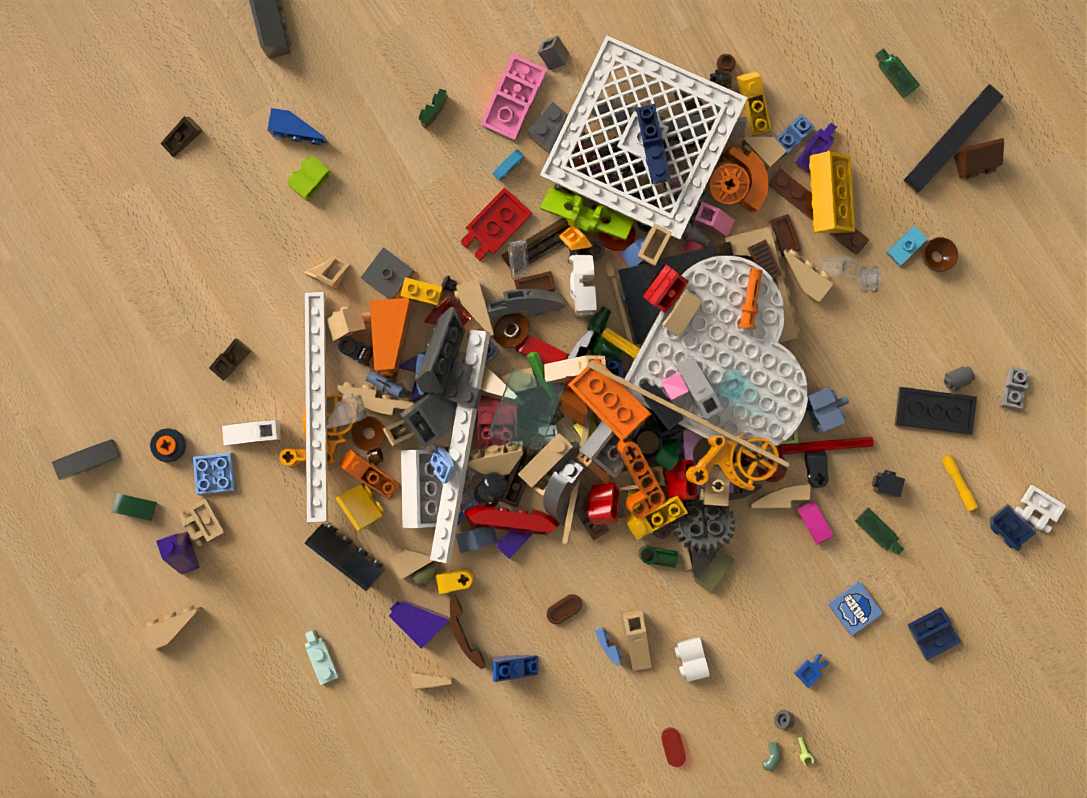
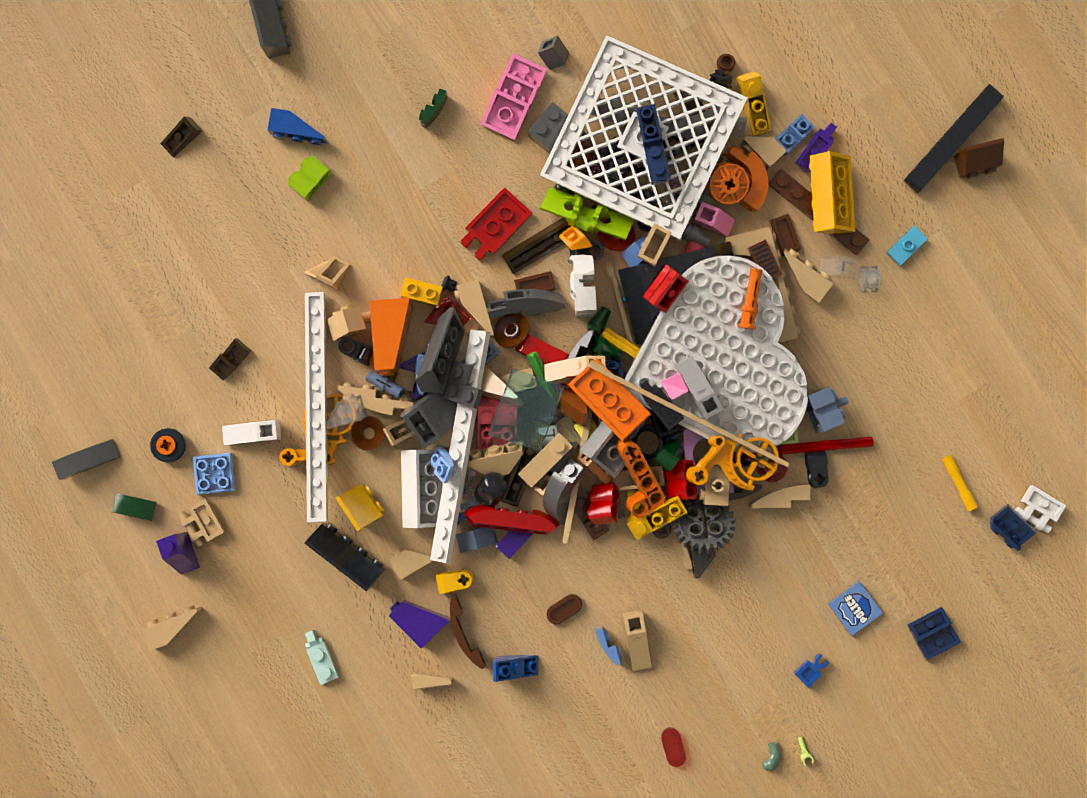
orange slope [339,449,400,499] -> none
dark grey plate [361,247,414,299] -> none
reddish brown plate [367,447,384,466] -> none
olive cone [411,561,440,588] -> none
dark azure beam [493,149,525,181] -> none
clear tile [508,240,530,280] -> none
dark green piece [638,545,678,568] -> none
tan slope [663,290,702,336] -> none
white brick [674,637,710,682] -> none
olive slope [695,548,735,593] -> none
clear light blue brick [716,369,747,401] -> none
dark grey tile [774,710,795,731] -> none
dark pink slope [797,500,834,545] -> none
clear green hinge [854,508,904,555] -> none
black brick [872,470,905,497] -> none
clear green hinge [875,48,920,99] -> none
black tile [895,387,977,435] -> none
reddish brown piece [922,237,958,272] -> none
dark grey brick [944,366,975,391] -> none
light grey slope [1001,367,1030,411] -> none

